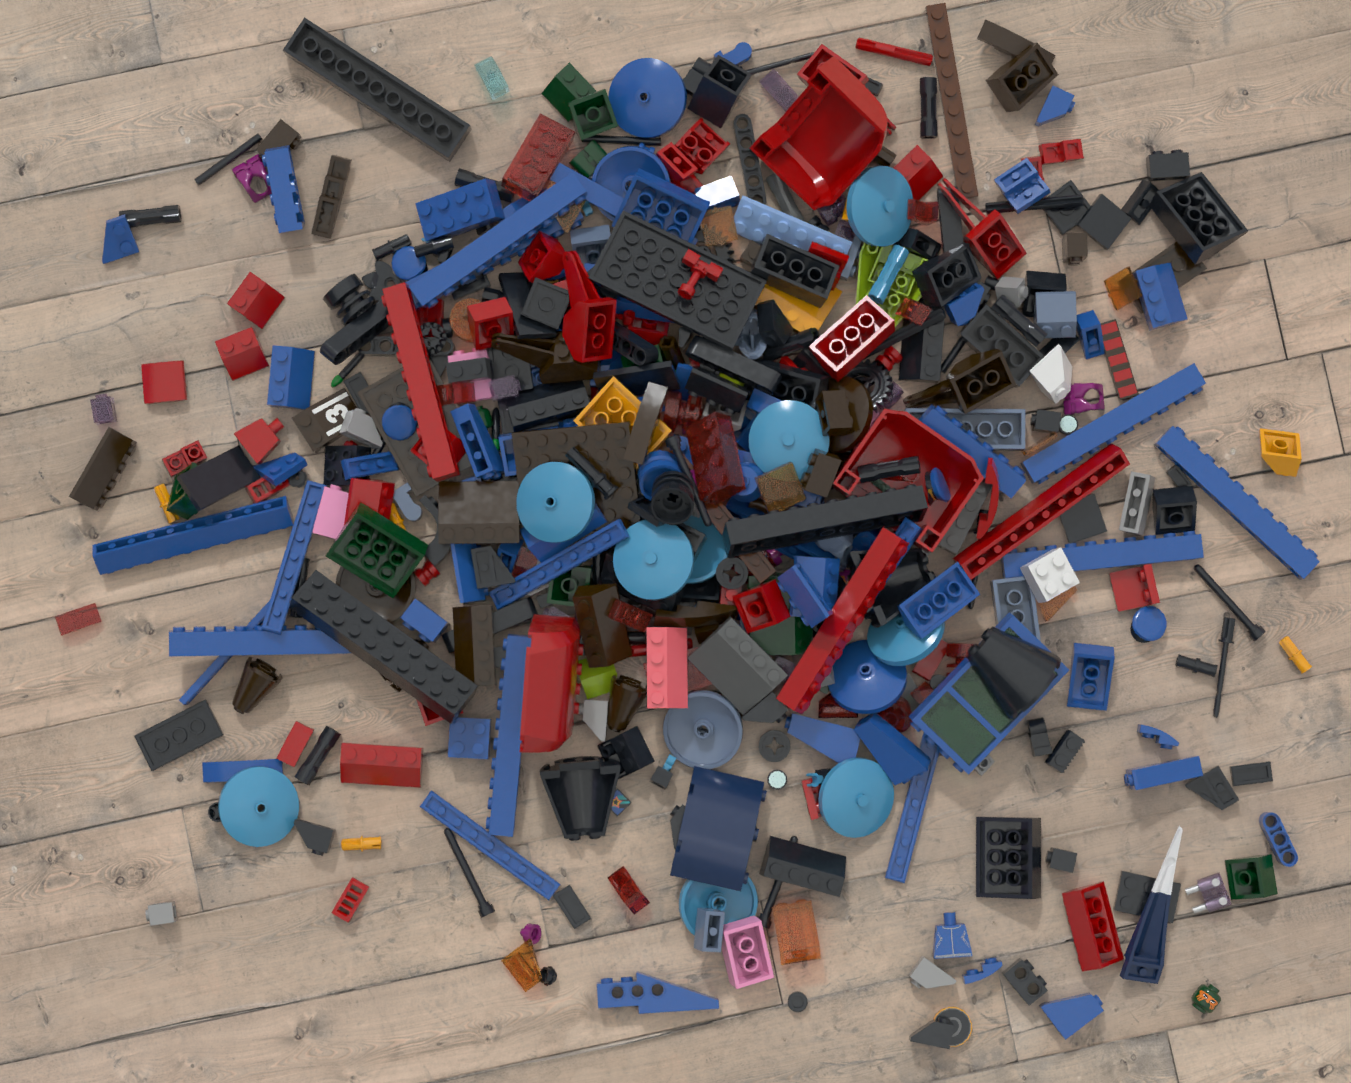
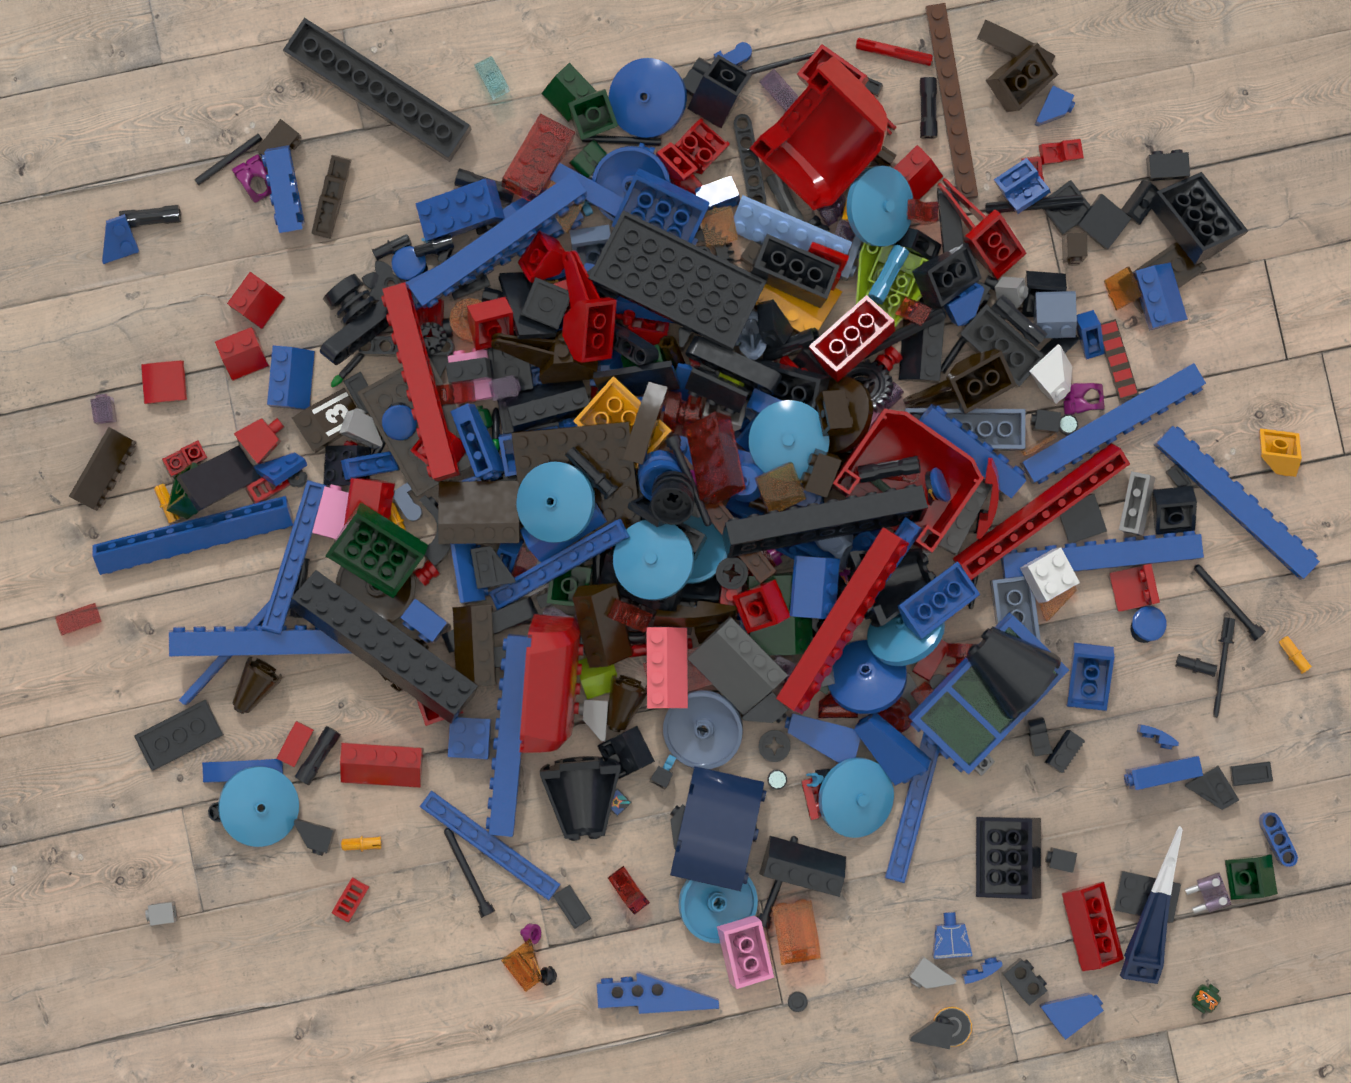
red bar [678,249,724,300] -> none
sand blue brick [694,908,725,952] -> none
blue slope [777,563,833,628] -> none

